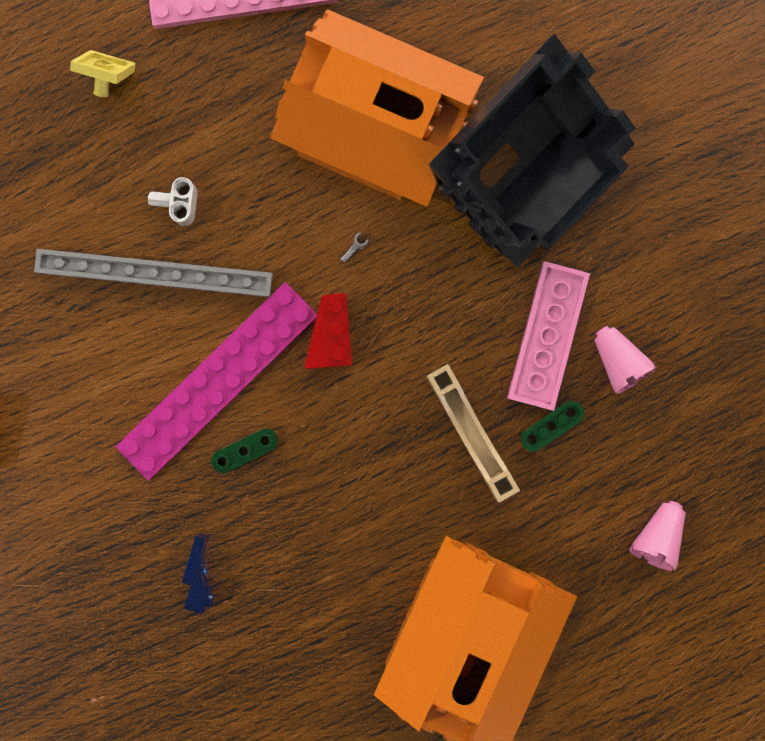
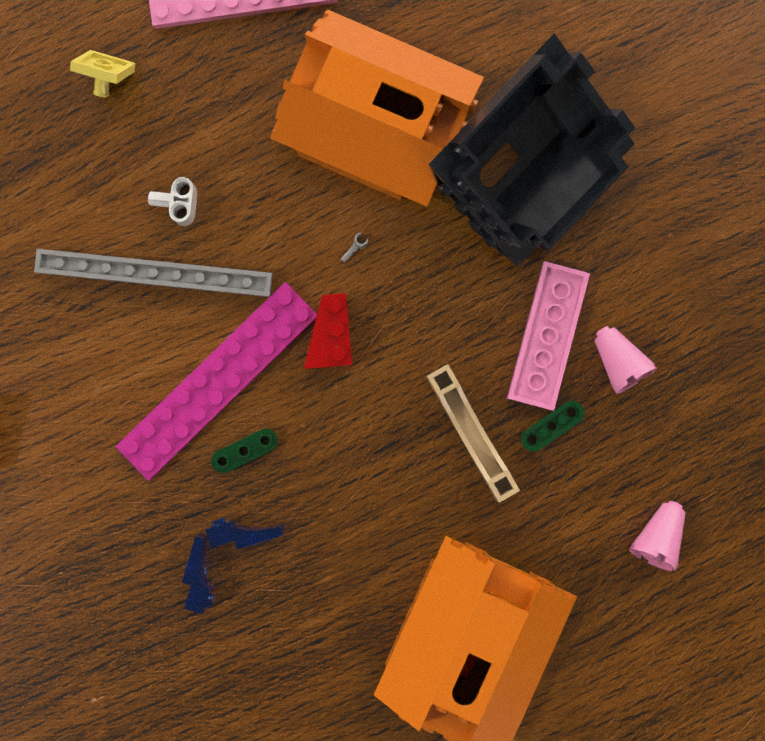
none -> clear blue slope [205,517,285,550]

